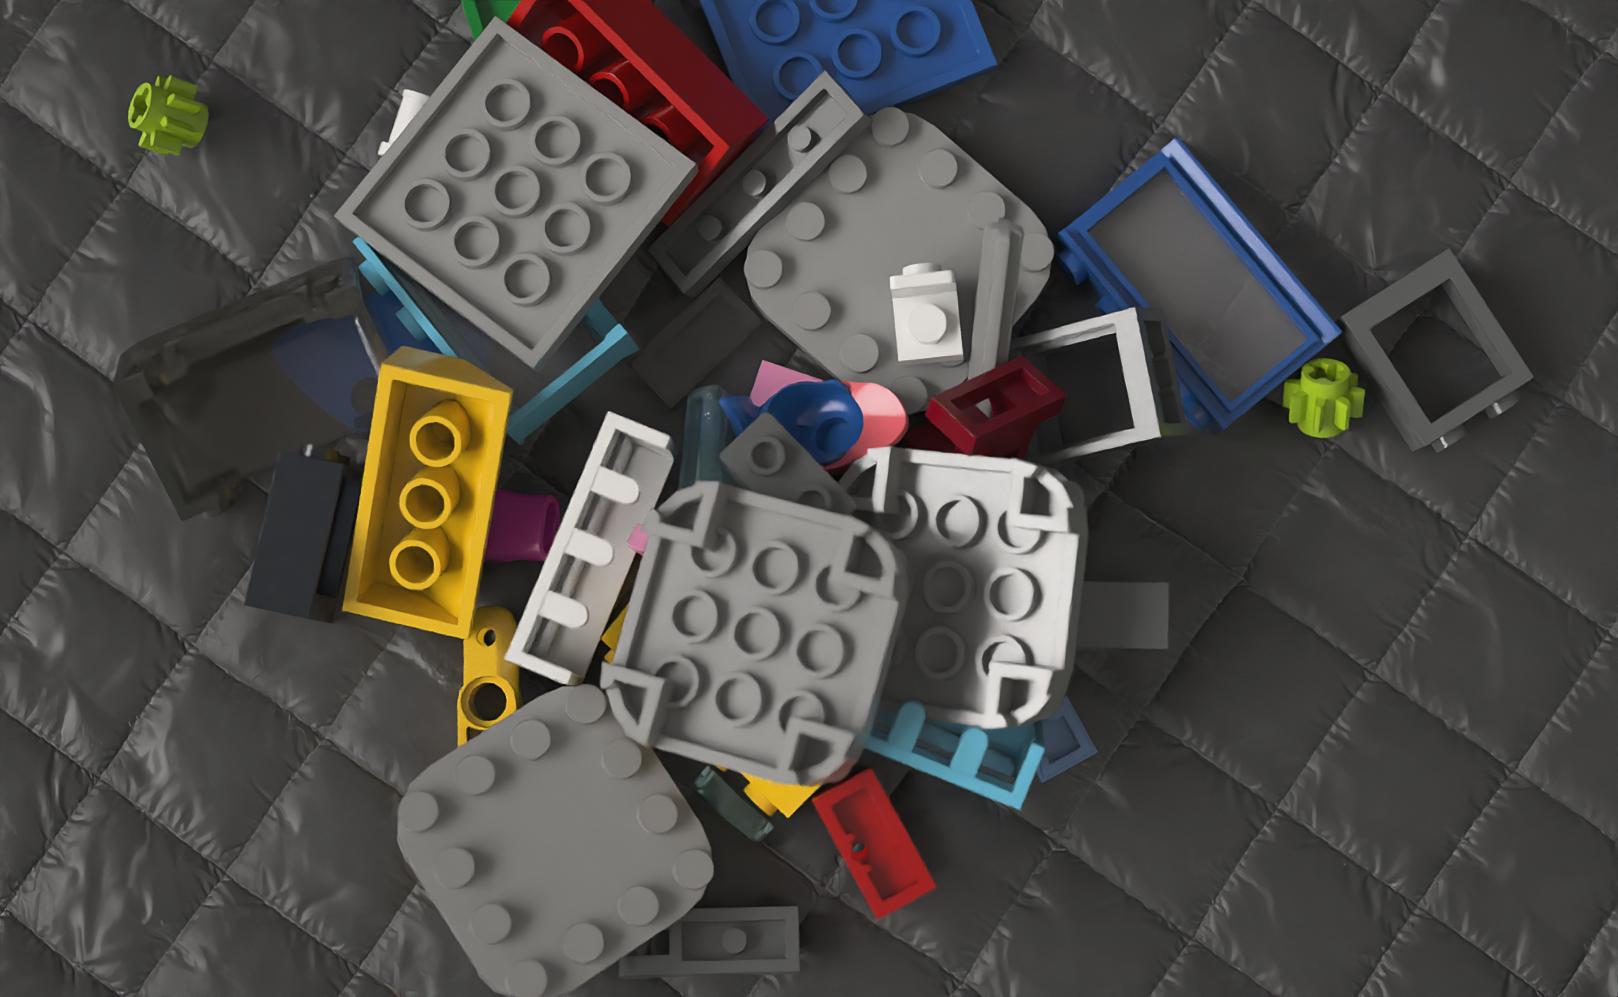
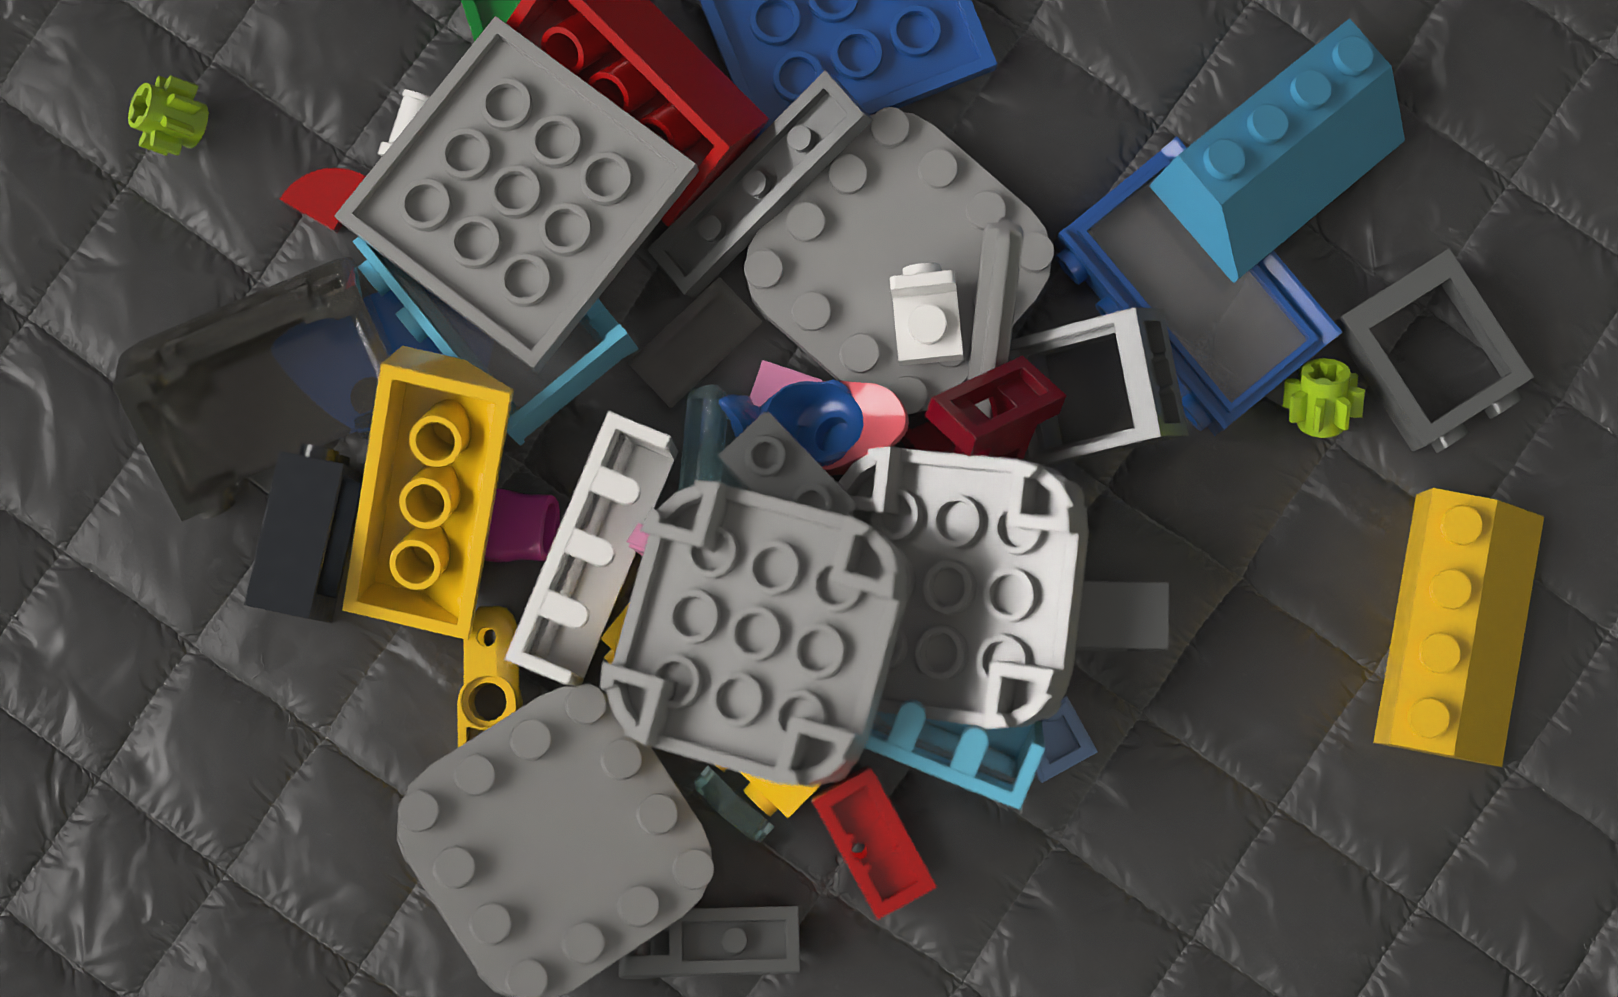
none -> red tile [280,168,366,234]
none -> dark azure slope [1149,18,1405,284]
none -> yellow slope [1373,488,1544,767]

